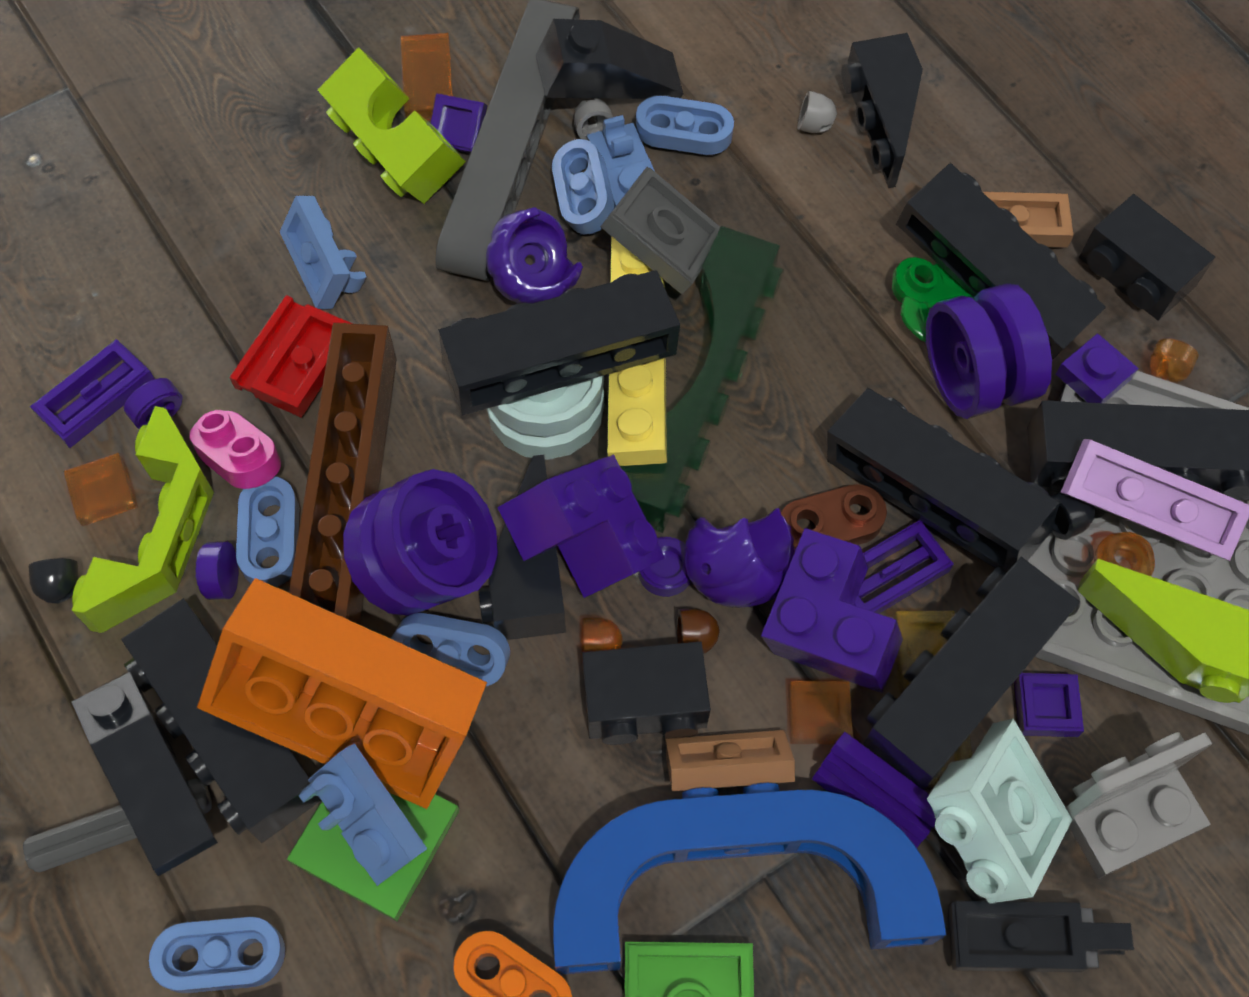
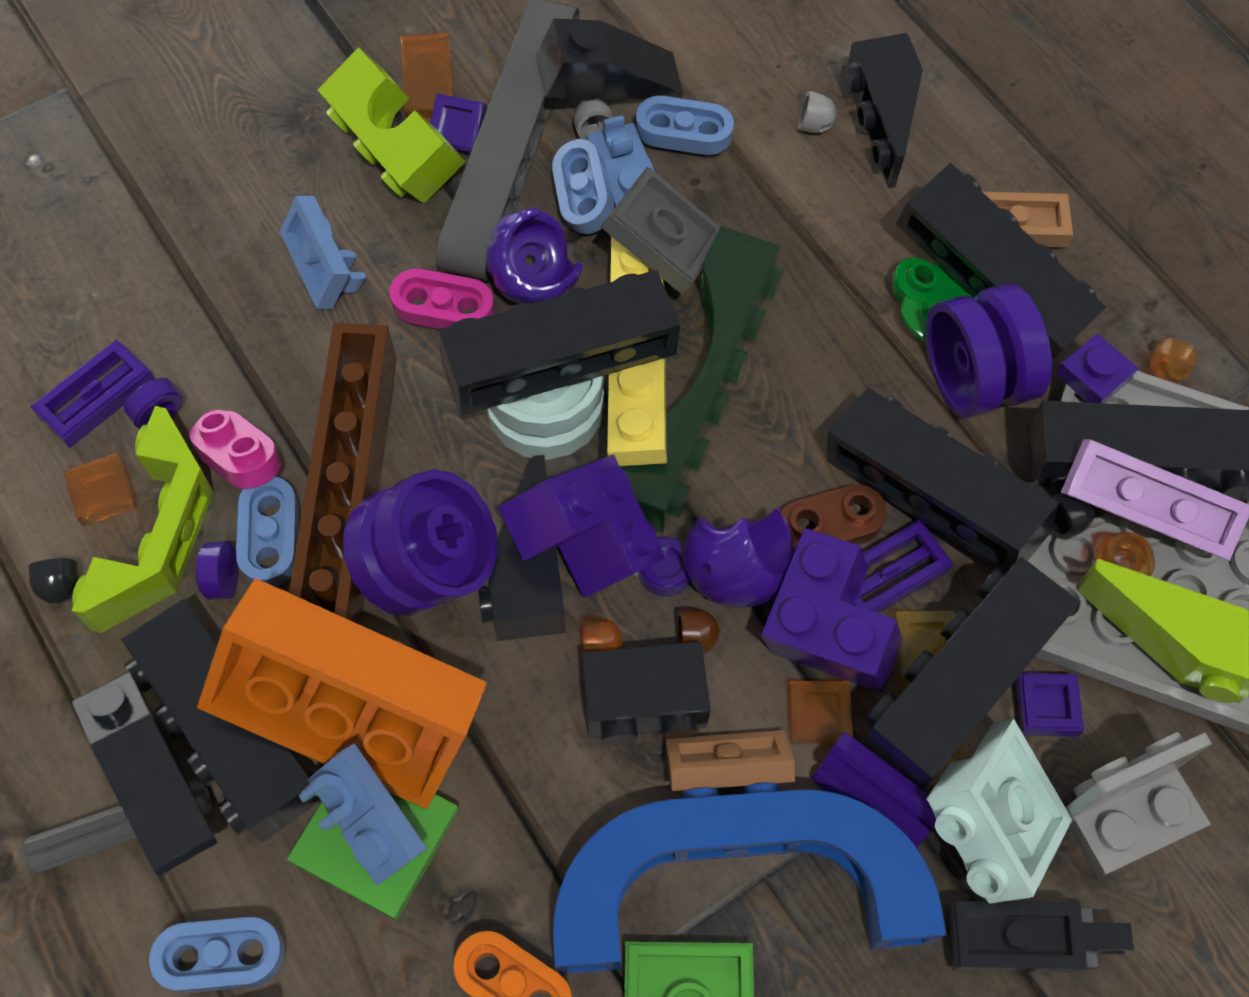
red plate [229,295,353,418] -> none
medium blue plate [391,613,510,686] -> none
black brick [1079,193,1216,321] -> none
none -> dark pink plate [389,269,495,329]

